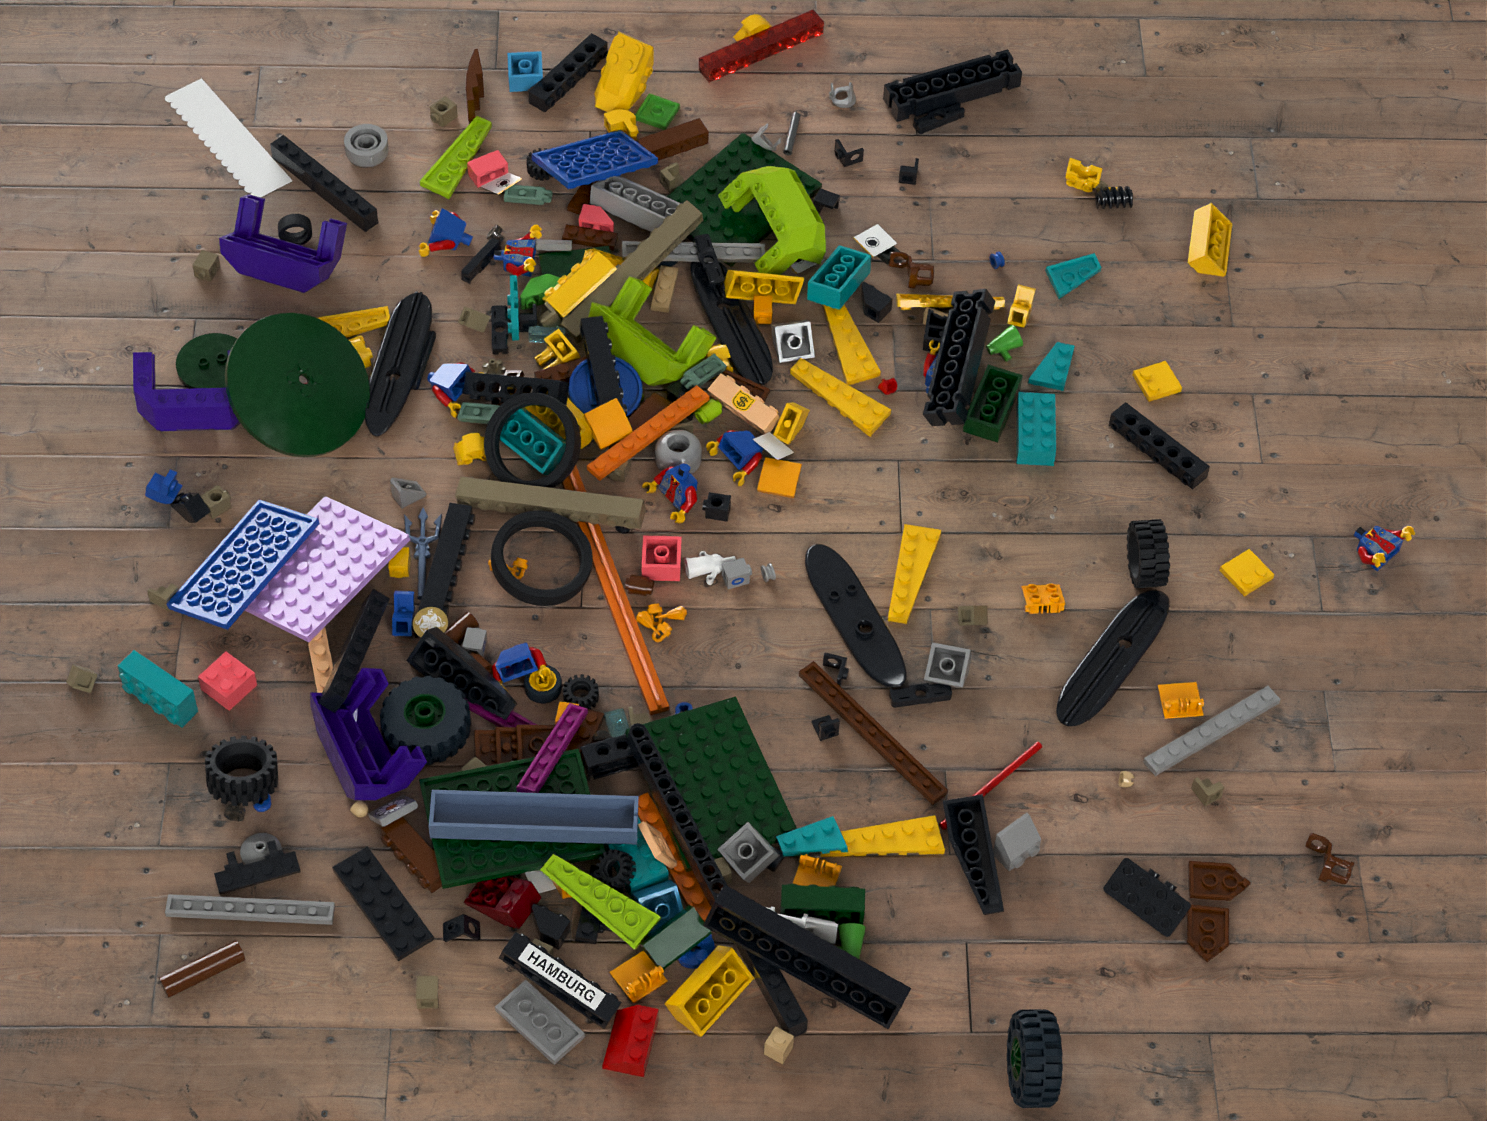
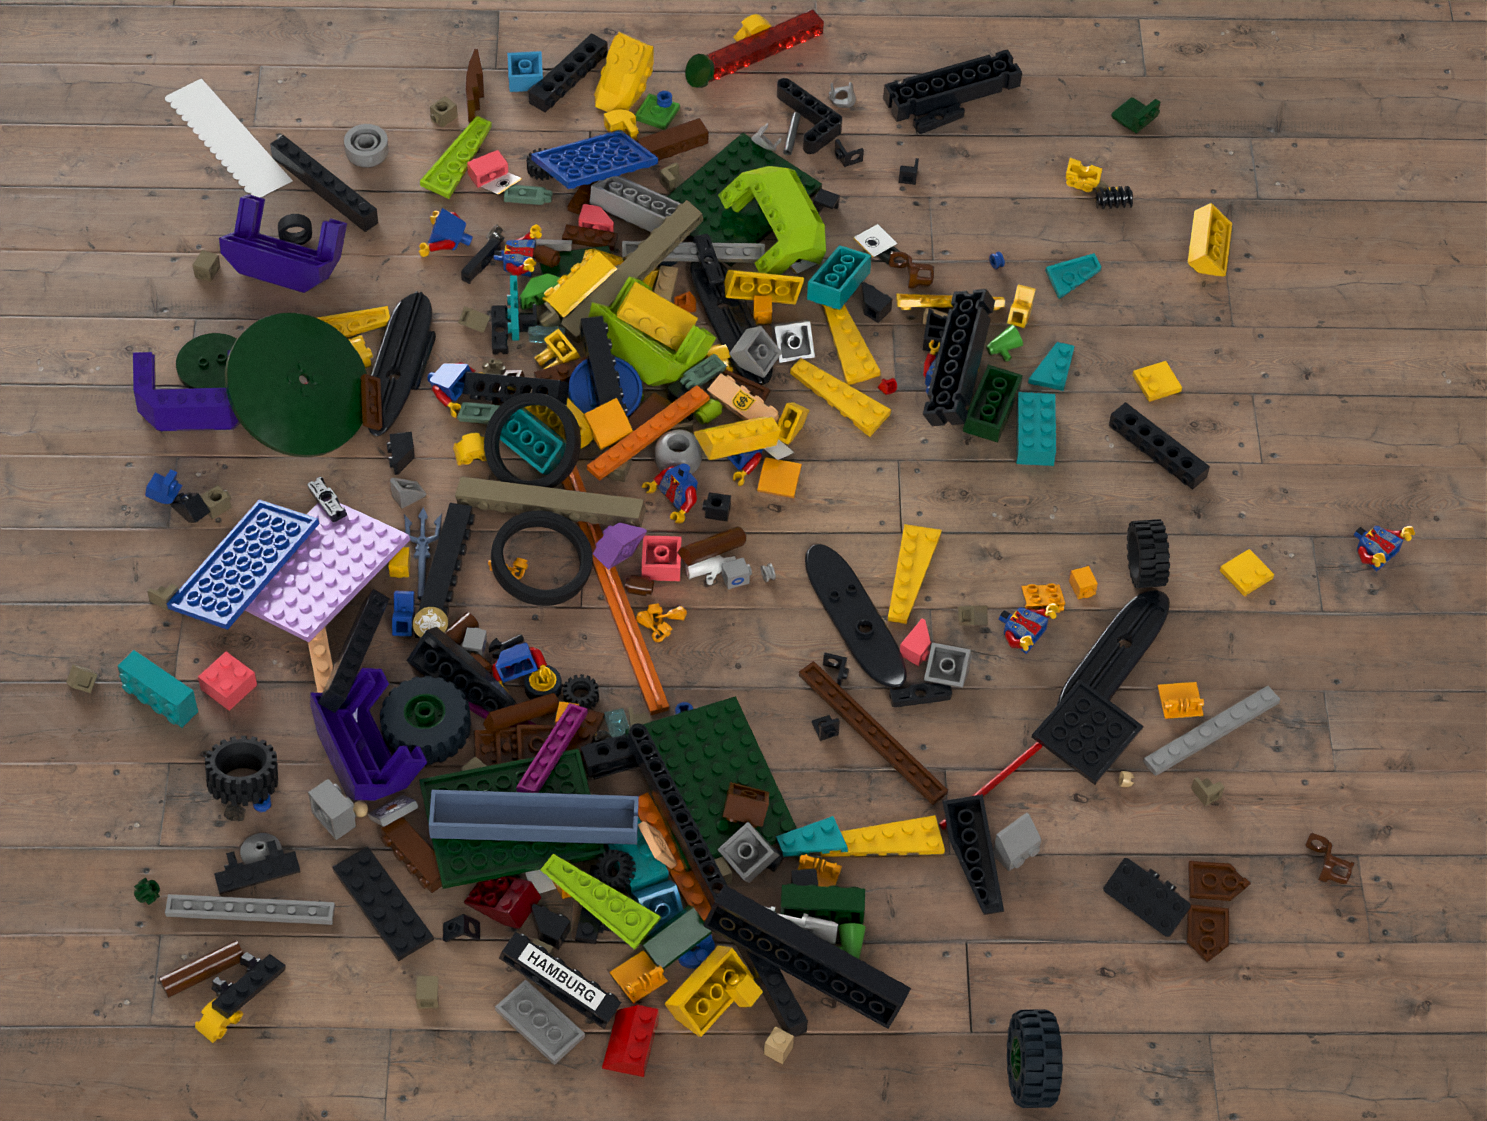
none -> dark green gear [134,878,160,905]
none -> yellow cylinder [195,998,243,1043]
none -> black hinge [211,952,286,1019]
none -> piece [307,477,347,522]
none -> light grey brick [308,779,356,840]
none -> reddish brown plate [361,374,382,430]
none -> black slope [386,431,415,475]
none -> reddish brown brick [483,693,559,732]
none -> black bar [489,634,524,659]
none -> reddish brown brick [533,245,561,268]
none -> medium lavender slope [593,522,647,570]
none -> yellow slope [617,281,698,351]
none -> blue bush [657,91,672,108]
none -> orange slope [674,291,696,312]
none -> reddish brown brick [677,526,746,566]
none -> dark green tile [685,53,714,88]
none -> yellow slope [694,417,780,460]
none -> reddish brown slope [723,782,769,828]
none -> yellow brick [724,974,763,1007]
none -> light grey slope [729,326,782,378]
none -> black beam [777,78,843,154]
none -> black panel [791,869,818,886]
none -> coral slope [900,618,931,667]
none -> torso [999,603,1060,654]
none -> black plate [1032,679,1144,785]
none -> light orange brick [1069,566,1098,599]
none -> dark green bracket [1111,97,1161,134]

